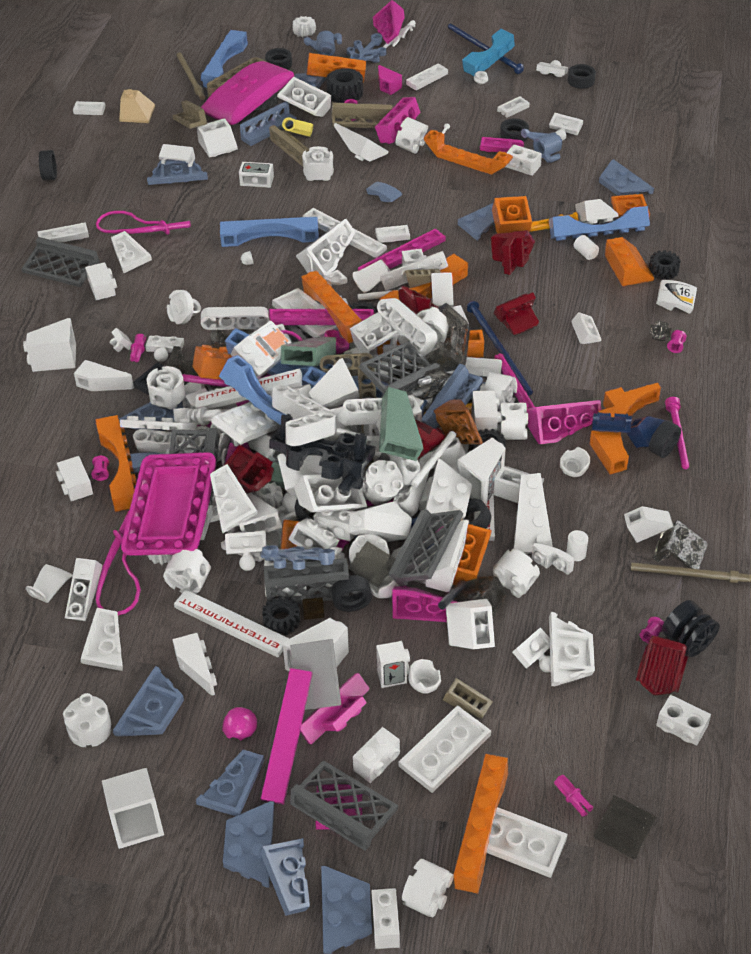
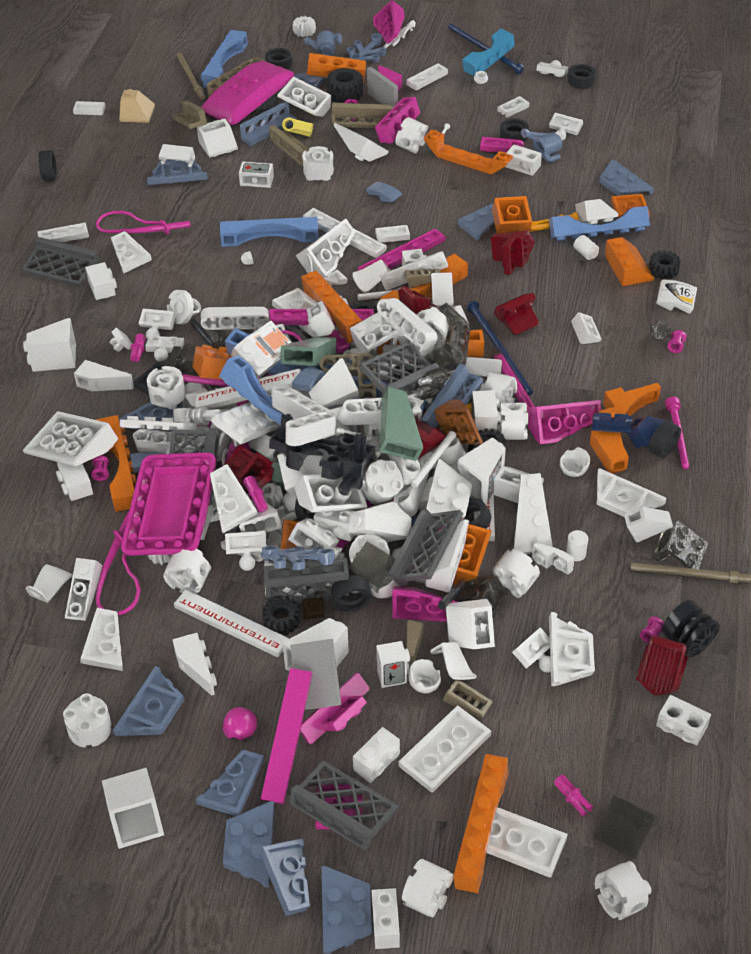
none -> white slope [23,411,118,466]
none -> white plate [139,309,176,339]
none -> black bar [190,319,219,349]
none -> dark pink axle [243,476,268,513]
none -> sand blue slope [292,368,326,392]
none -> white brick [307,301,335,337]
none -> light grey tile [367,67,398,108]
none -> dark tan slope [407,620,424,668]
none -> white piece [430,642,477,680]
none -> white brick [595,861,651,920]
none -> white wing [597,468,666,517]

